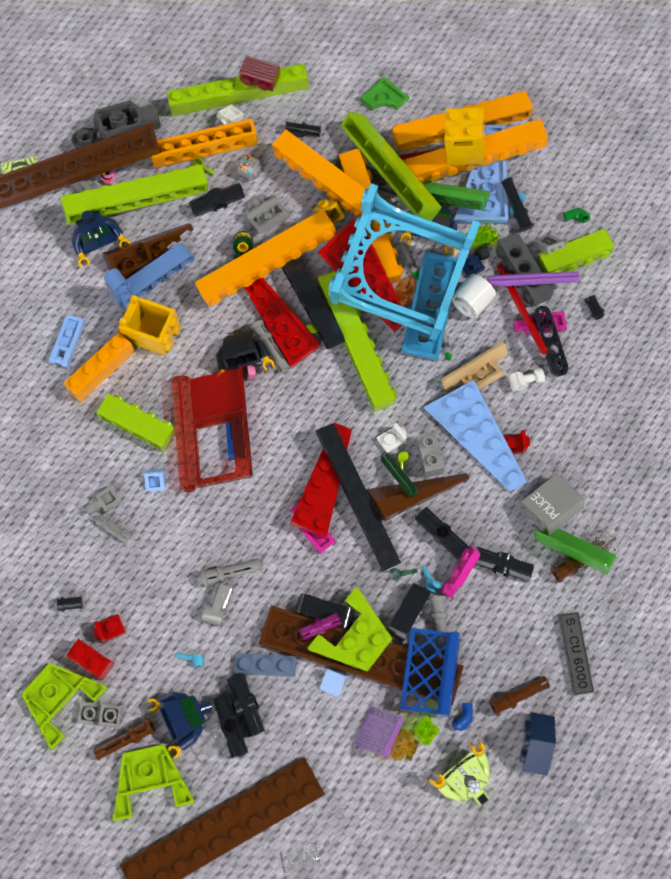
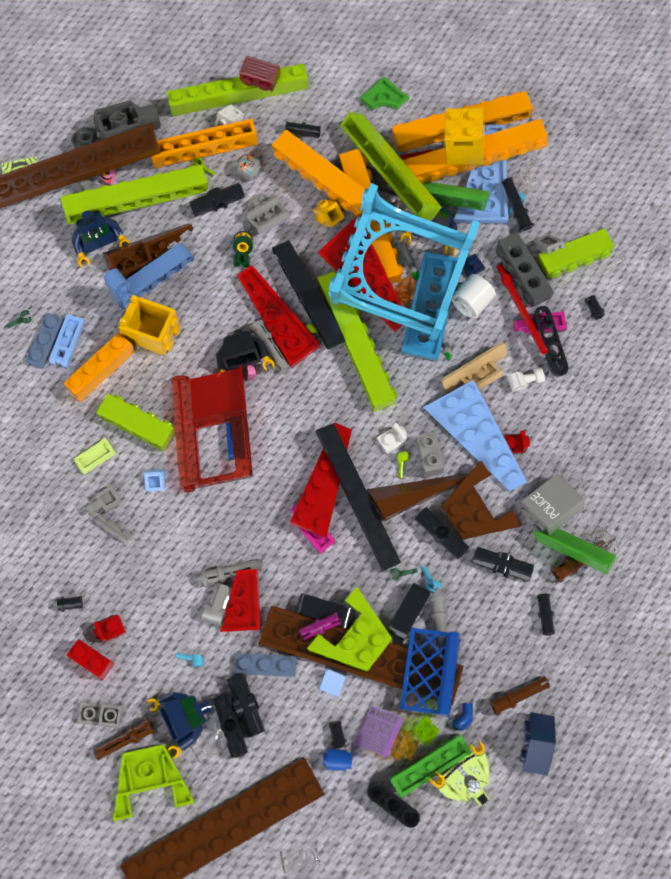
lime wing [21,663,108,750] -> none
light orange brick [194,209,337,307] -> none
dark green axle [381,453,418,497] -> none
dark pink hinge [441,544,481,598] -> none
clear neon green bracket [472,224,499,249] -> none
black piece [474,245,489,261] -> none
medium lavender axle [487,271,580,287] -> none
dark grey tile [558,612,594,696] -> none
green arm [562,208,590,223] -> none
none -> clear green hand [6,310,32,329]
none -> sand blue plate [25,313,65,369]
none -> yellowish green tile [73,438,116,475]
none -> red wing [220,569,261,632]
none -> blue brick [322,749,352,771]
none -> black pin [328,721,347,749]
none -> black beam [367,782,420,828]
none -> bright green panel [388,734,472,798]
none -> reddish brown wing [441,461,522,540]
none -> black pin [537,593,555,636]

